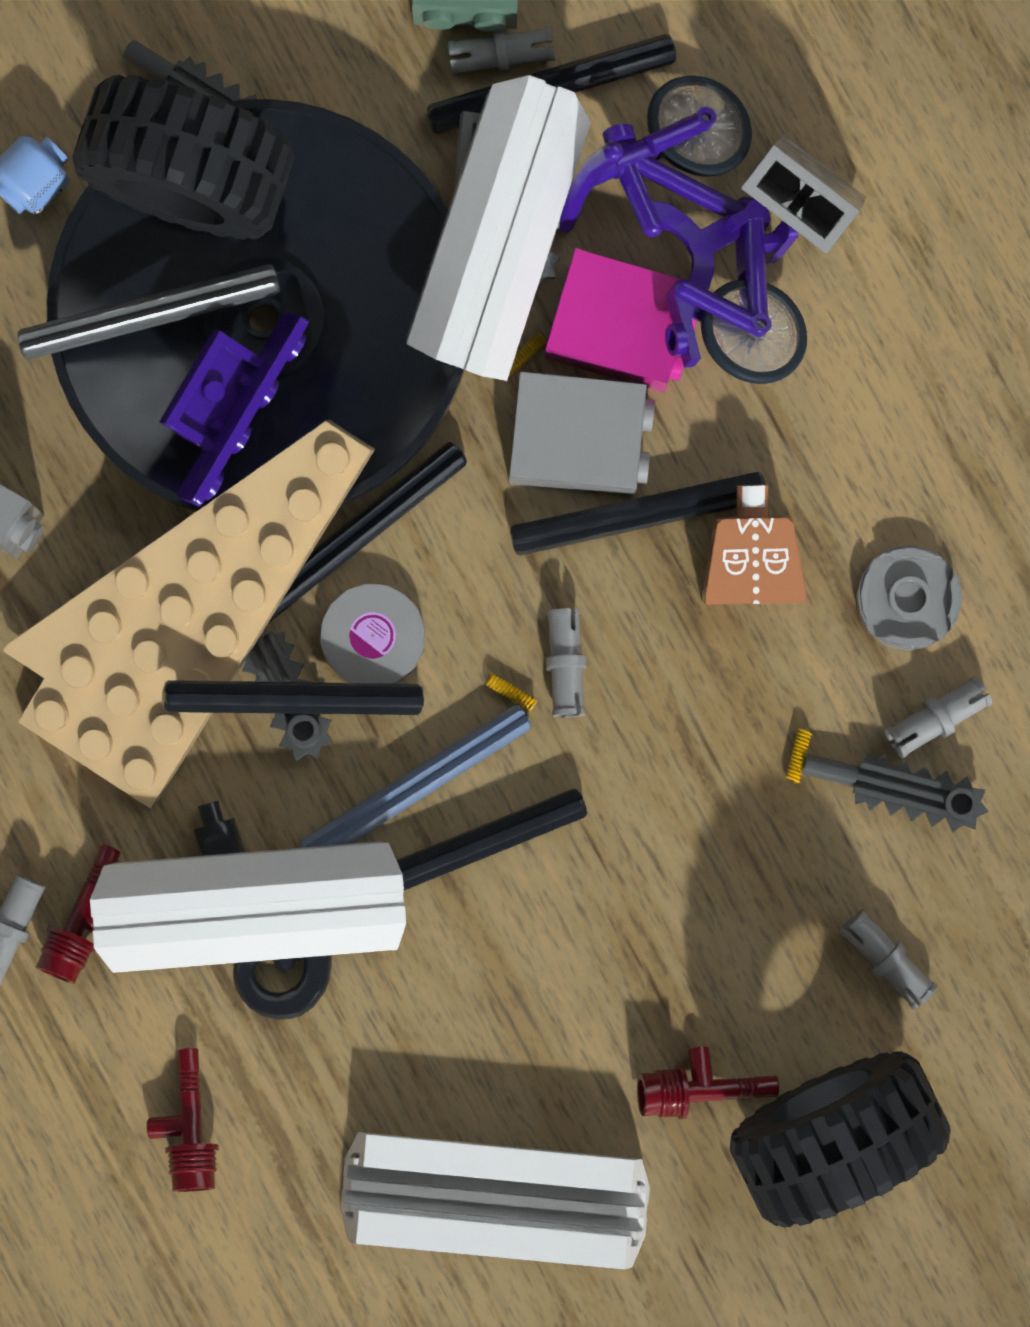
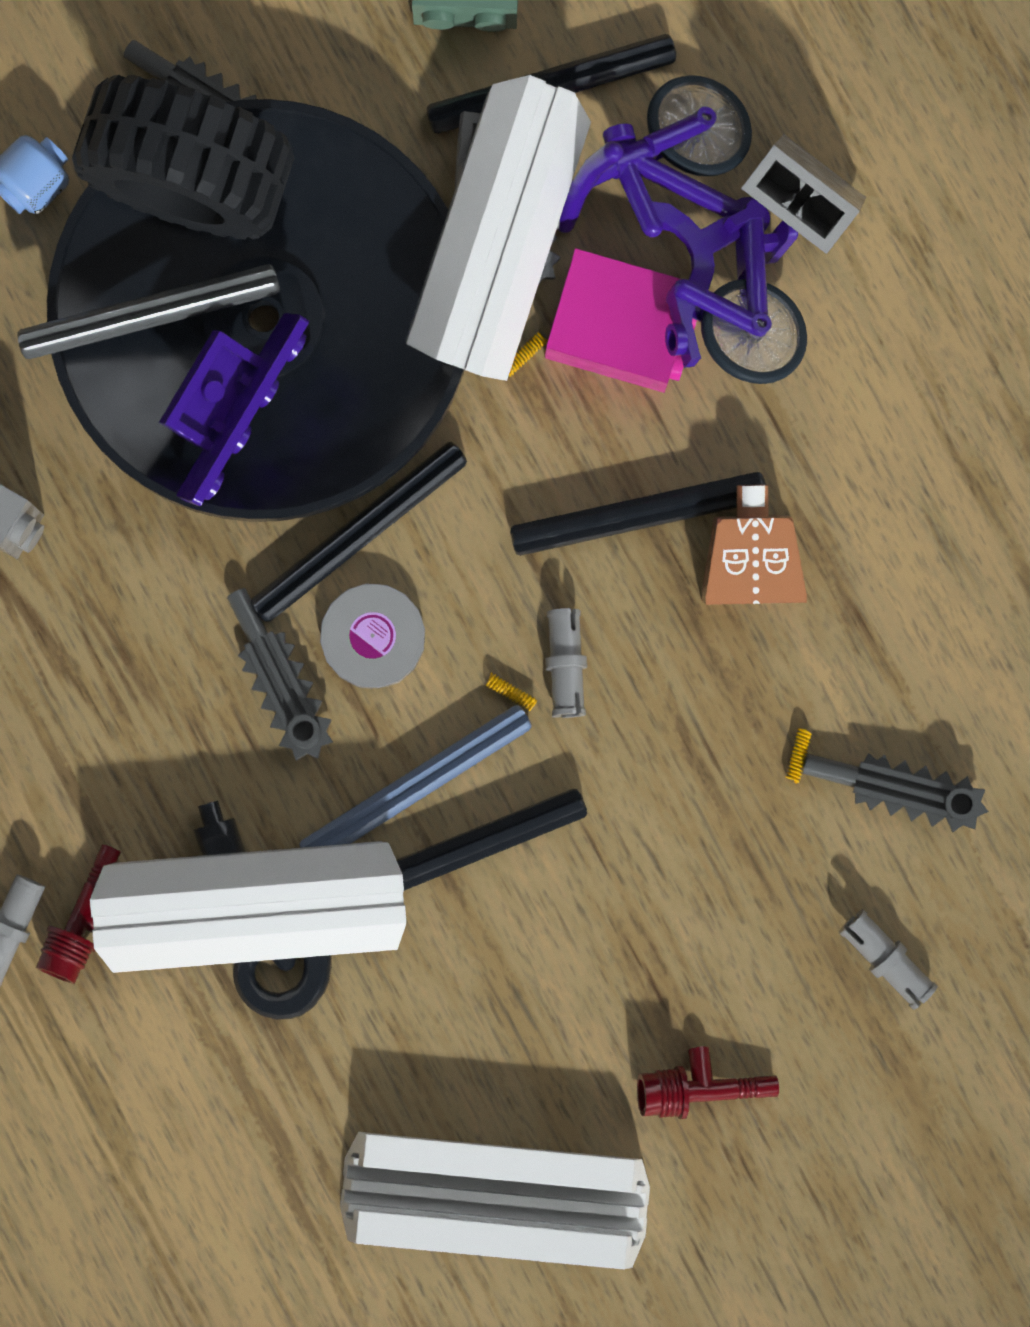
tan wing [3,420,375,809] -> none
dark red piece [147,1048,219,1192] -> none
black axle [162,680,424,715] -> none
light grey pin [448,27,555,75] -> none
light grey brick [509,372,655,497] -> none
black tyre [730,1051,951,1227] -> none
light grey tile [855,545,962,651] -> none
light grey pin [885,676,992,759] -> none

